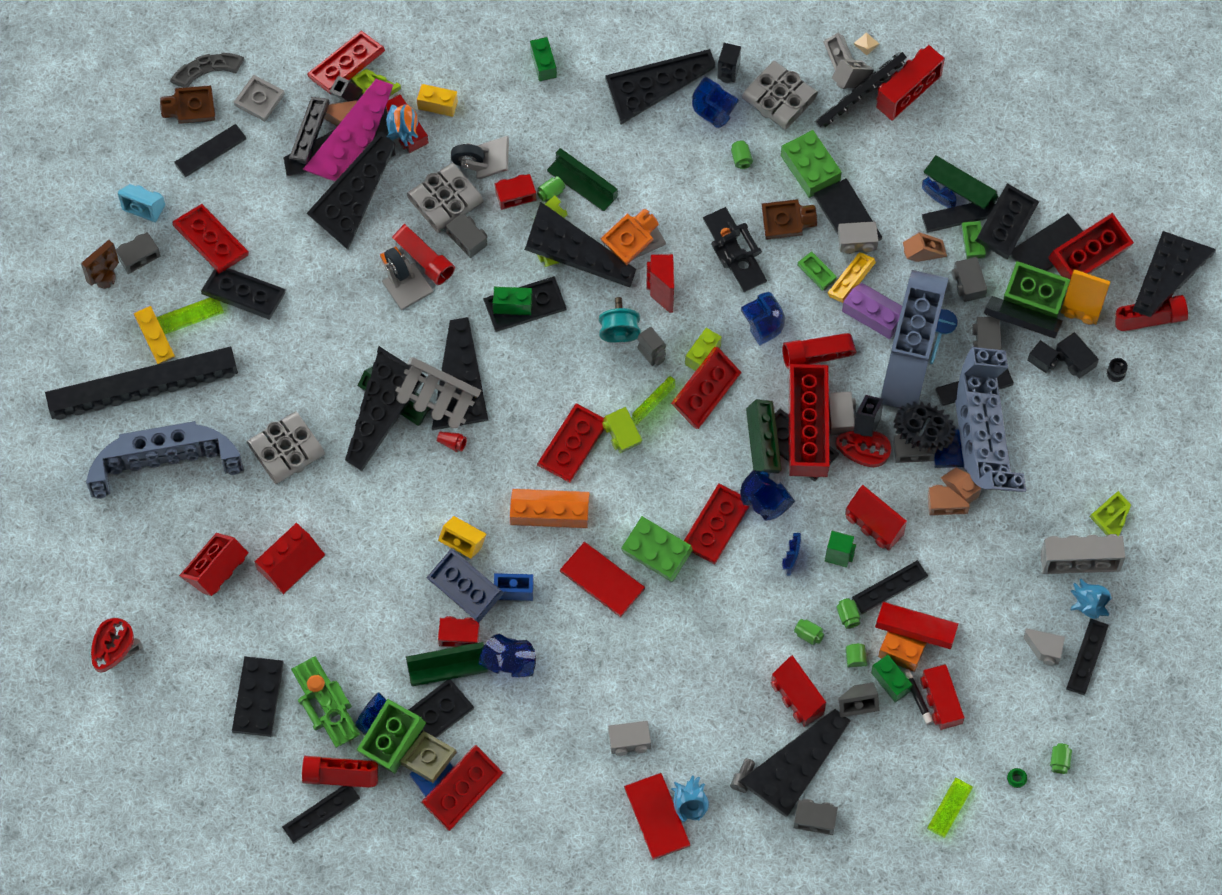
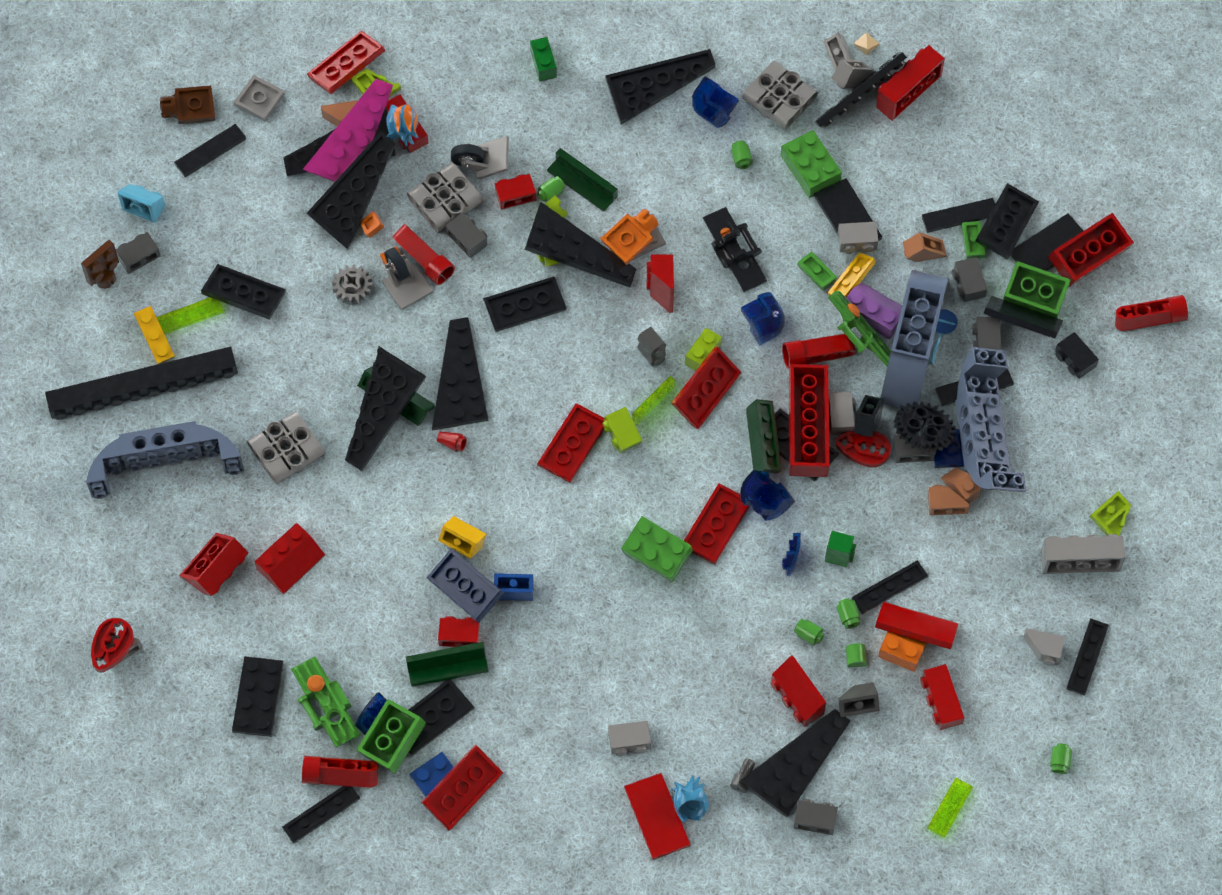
dark grey tile [170,53,244,88] -> none
red tile [172,204,249,274] -> none
black tile [289,96,330,164] -> none
black brick [329,76,363,102] -> none
light grey fence [395,357,481,428] -> none
olive plate [400,731,457,783] -> none
yellow brick [417,84,458,117] -> none
clear blue brick [479,633,536,677] -> none
green brick [493,286,532,315] -> none
orange slope [510,489,589,528] -> none
red tile [560,541,645,617] -> none
teal wheel [599,297,641,343] -> none
black brick [717,43,741,83] -> none
reddish brown plate [761,199,818,240] -> none
red slope [845,485,907,551] -> none
green brick [871,655,912,703] -> none
black bar [903,669,934,725] -> none
clear blue slope [922,177,957,208] -> none
dark green panel [924,155,998,209] -> none
green plate [1007,768,1027,788] -> none
black brick [1027,340,1059,373] -> none
light orange slope [1061,270,1111,325] -> none
dark azure hair [1070,579,1112,619] -> none
black wheel [1106,358,1128,382] -> none
black wing [1133,231,1216,317] -> none
none -> light grey gear [332,264,373,305]
none -> orange plate [360,211,384,238]
none -> bright green piece [828,291,891,366]

